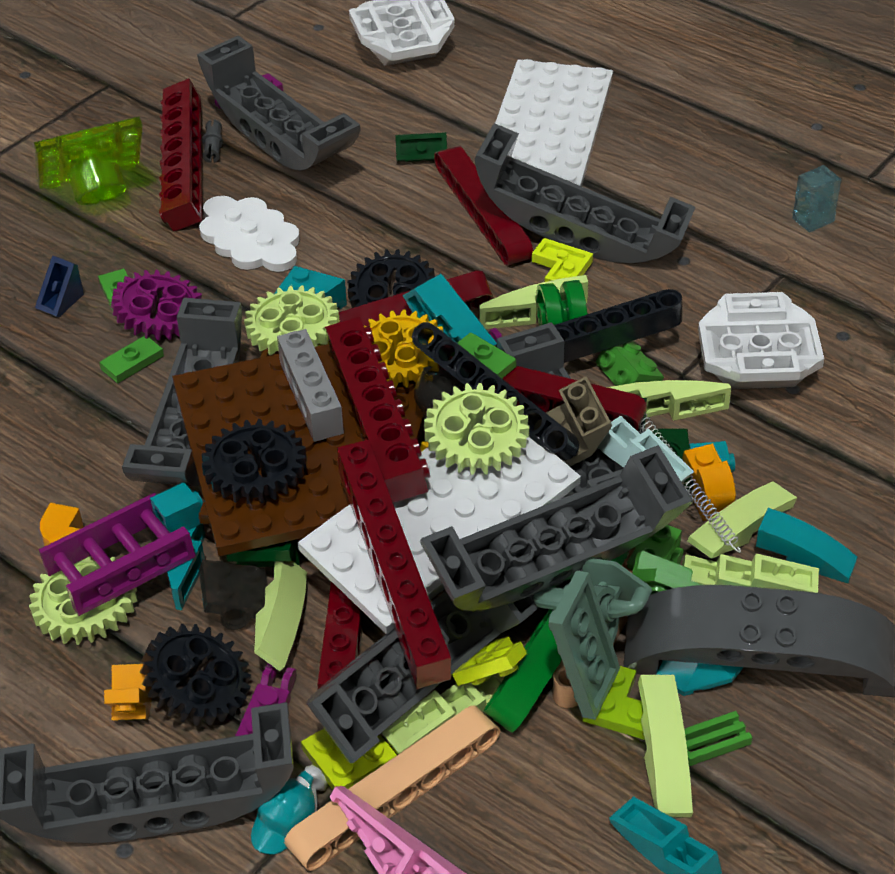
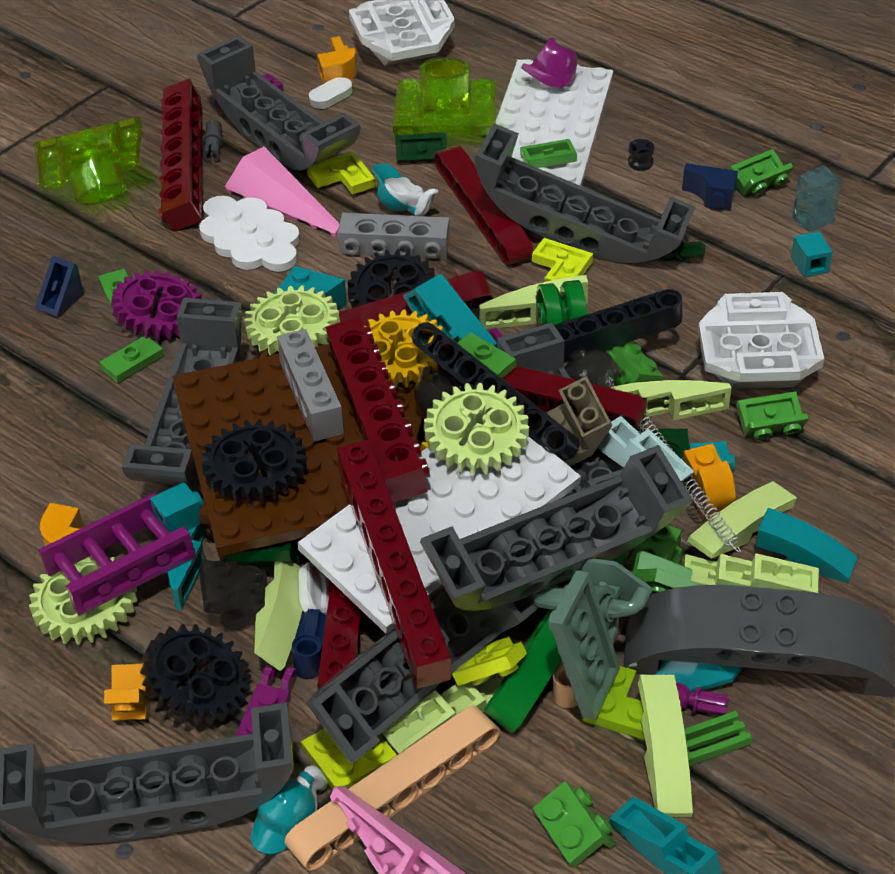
none -> bright pink wedge [225,147,339,238]
none -> dark blue piece [292,609,327,679]
none -> white tile [298,561,329,615]
none -> neon yellow plate [307,151,376,195]
none -> white tile [309,77,353,109]
none -> light orange brick [317,36,357,84]
none -> light grey brick [338,213,450,259]
none -> hair [372,164,438,216]
none -> clear neon green piece [393,58,496,135]
none -> bright green tile [520,139,577,168]
none -> magenta piece [522,37,578,88]
none -> bright green bracket [533,781,616,867]
none -> clear smoke cylinder [564,347,622,388]
none -> black wheel [628,139,655,171]
none -> dark green axle [660,240,706,261]
none -> magenta axle [676,682,729,715]
none -> dark blue arch [682,163,738,211]
none -> bright green bracket [728,149,794,197]
none -> bright green bracket [736,391,809,440]
none -> teal brick [791,231,833,278]

